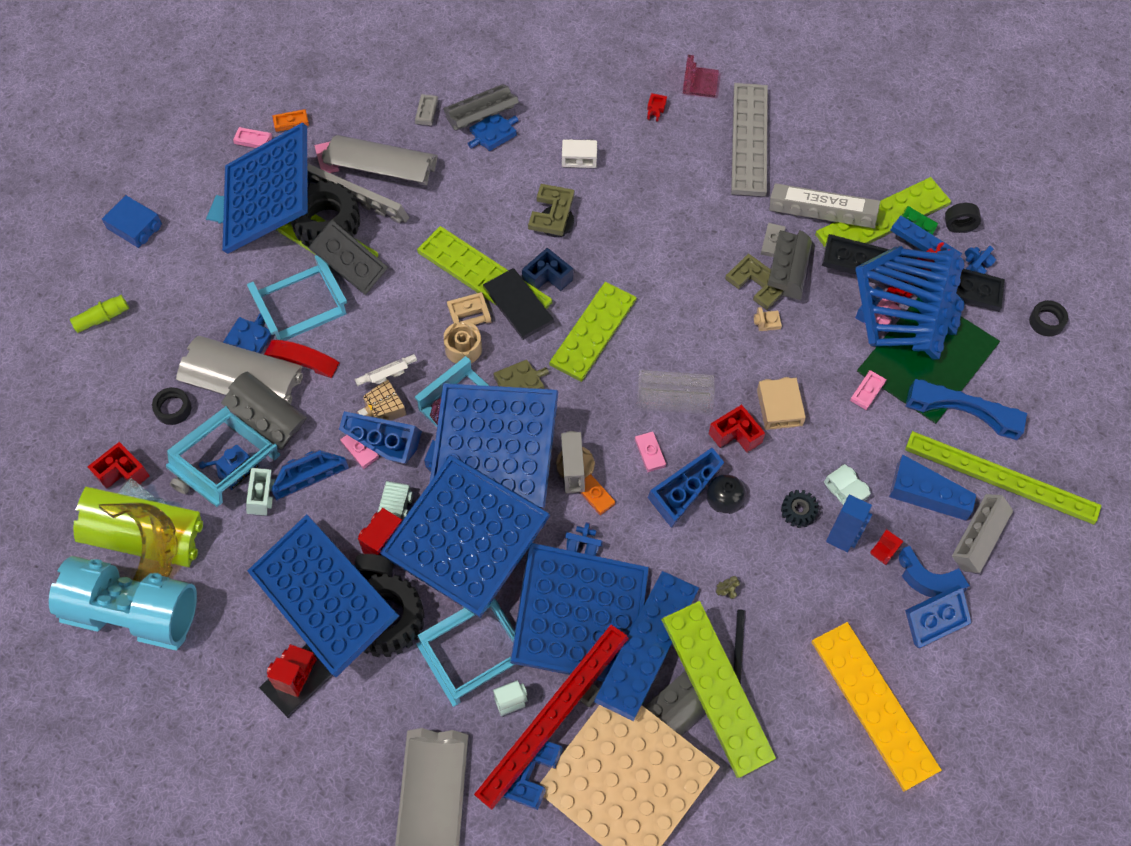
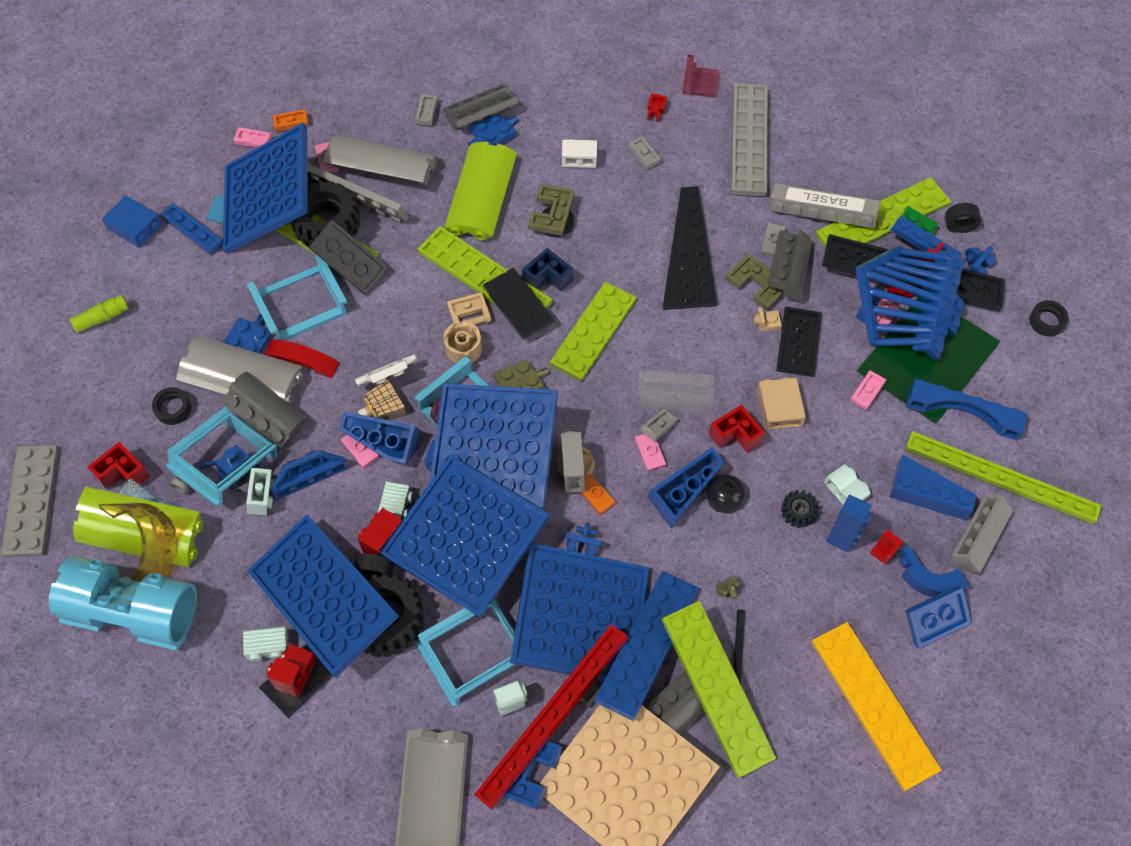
none -> light grey plate [1,445,59,558]
none -> blue plate [160,203,223,255]
none -> light aqua brick [243,626,289,662]
none -> lime cylinder [444,142,517,241]
none -> light grey plate [628,136,661,170]
none -> light grey plate [640,408,679,442]
none -> black wing [663,186,717,310]
none -> black tile [776,306,821,377]

